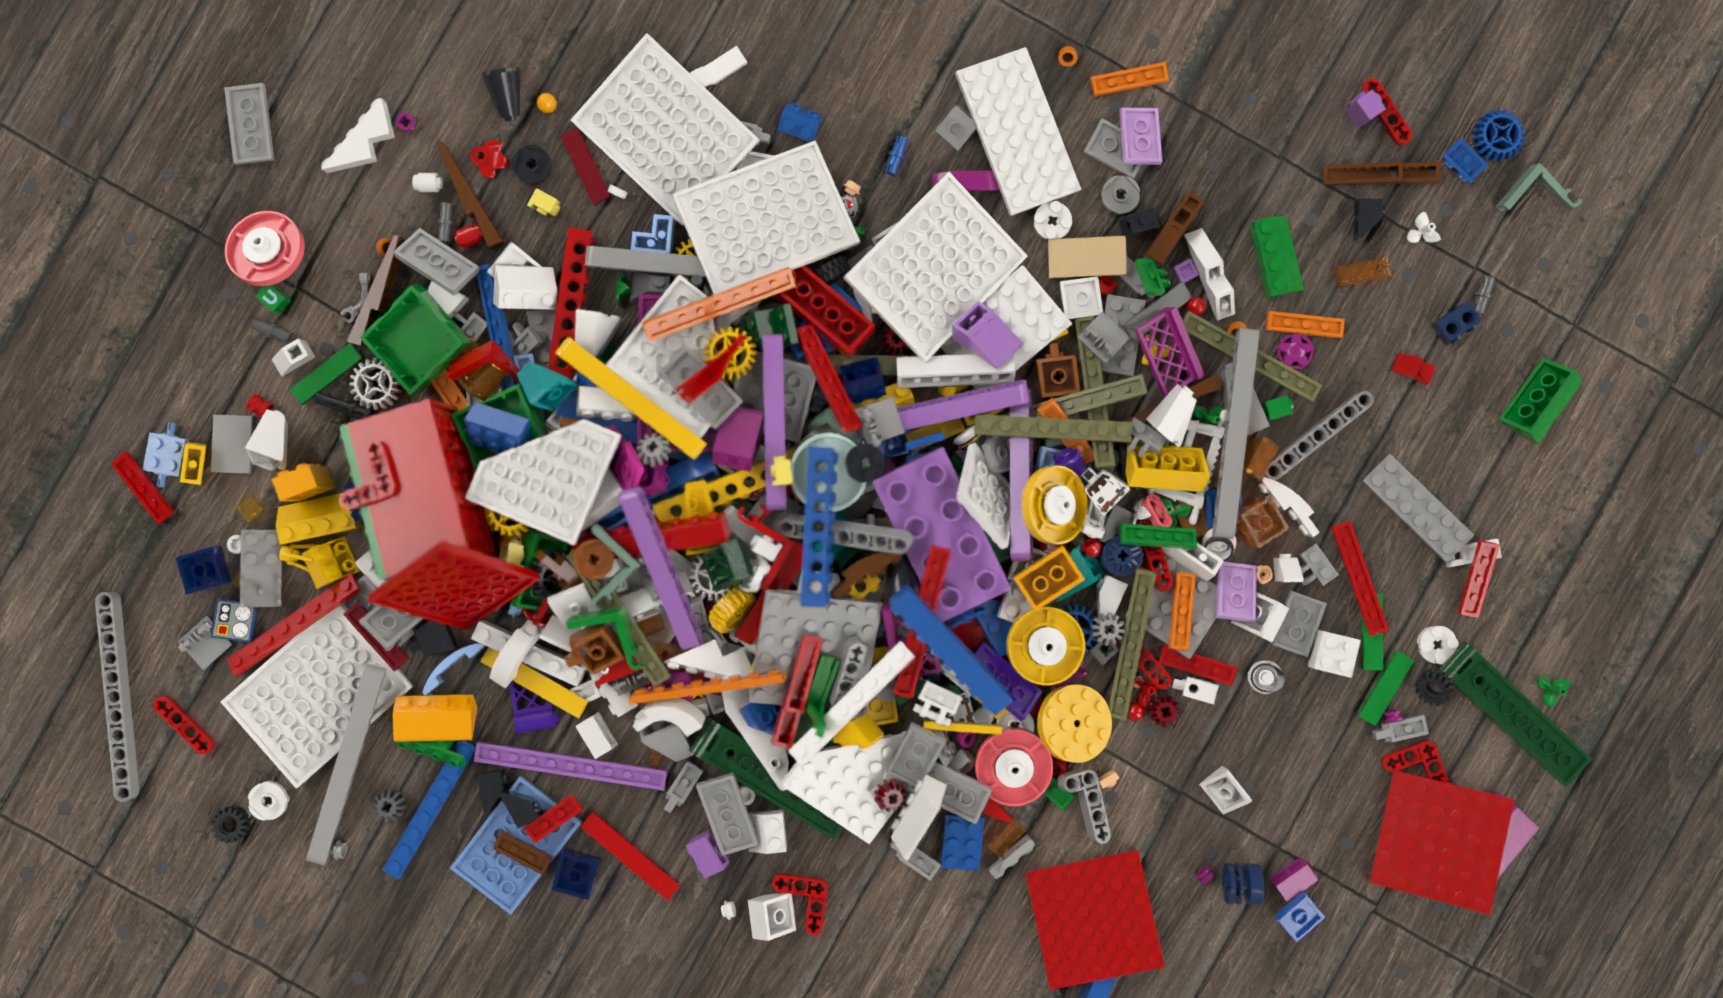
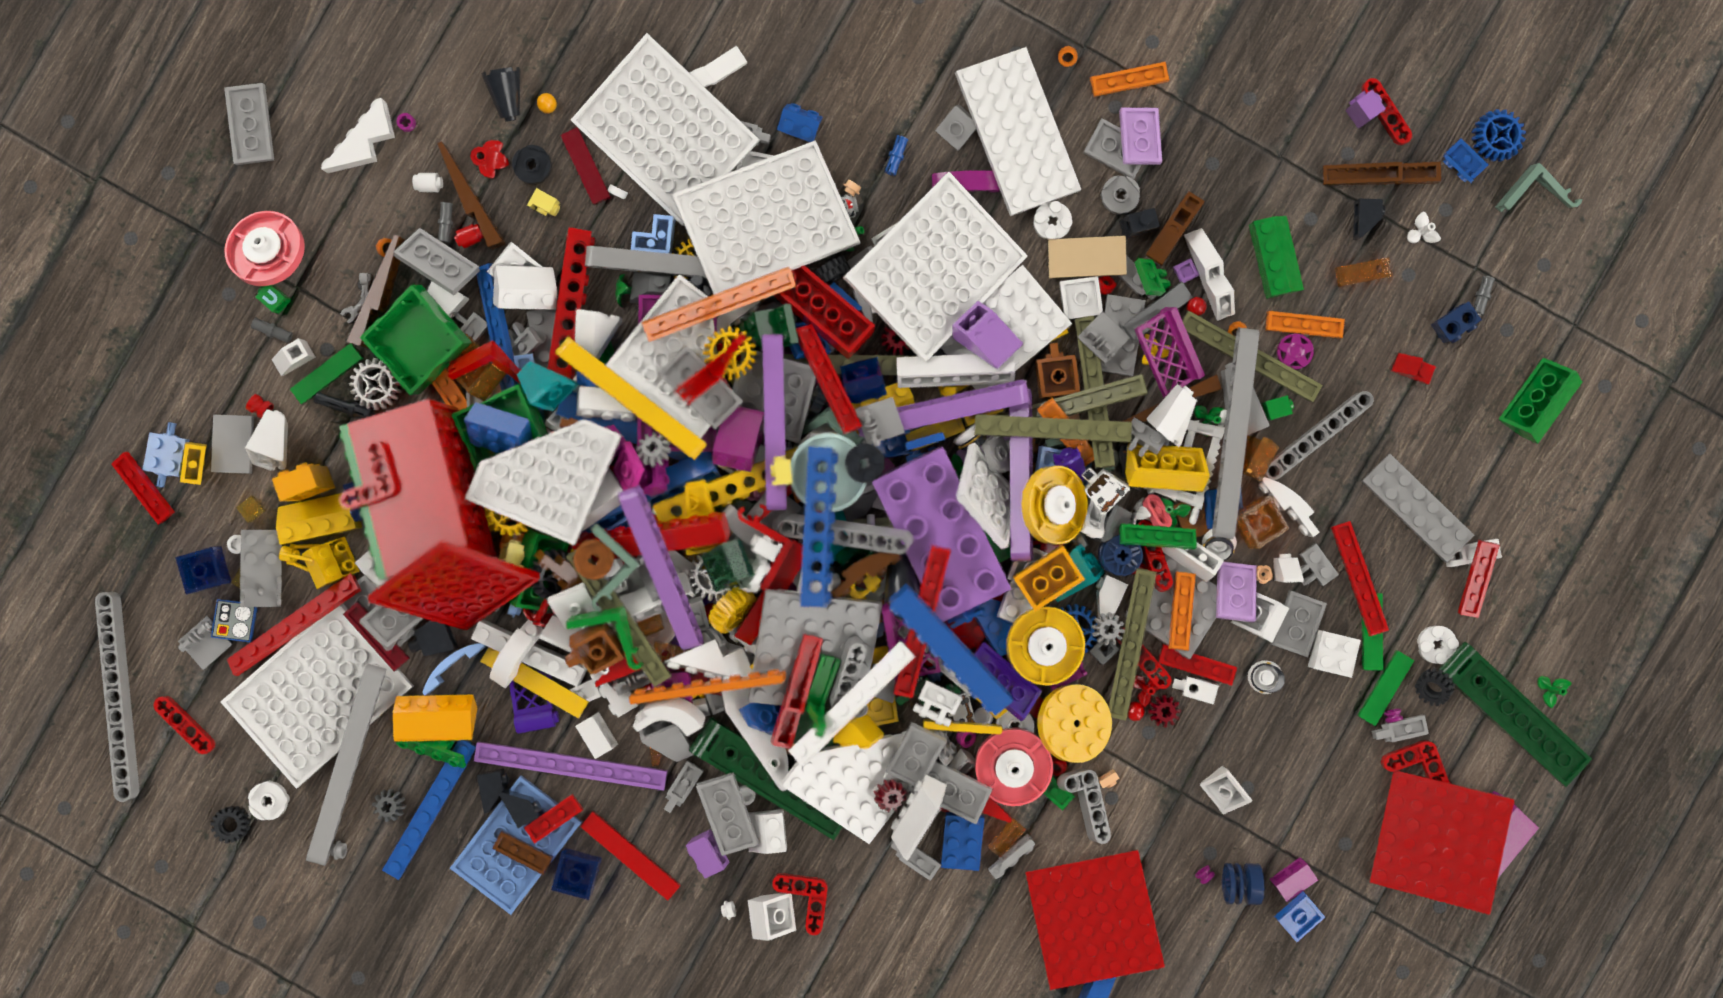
red piece [1081,538,1102,557] -> none

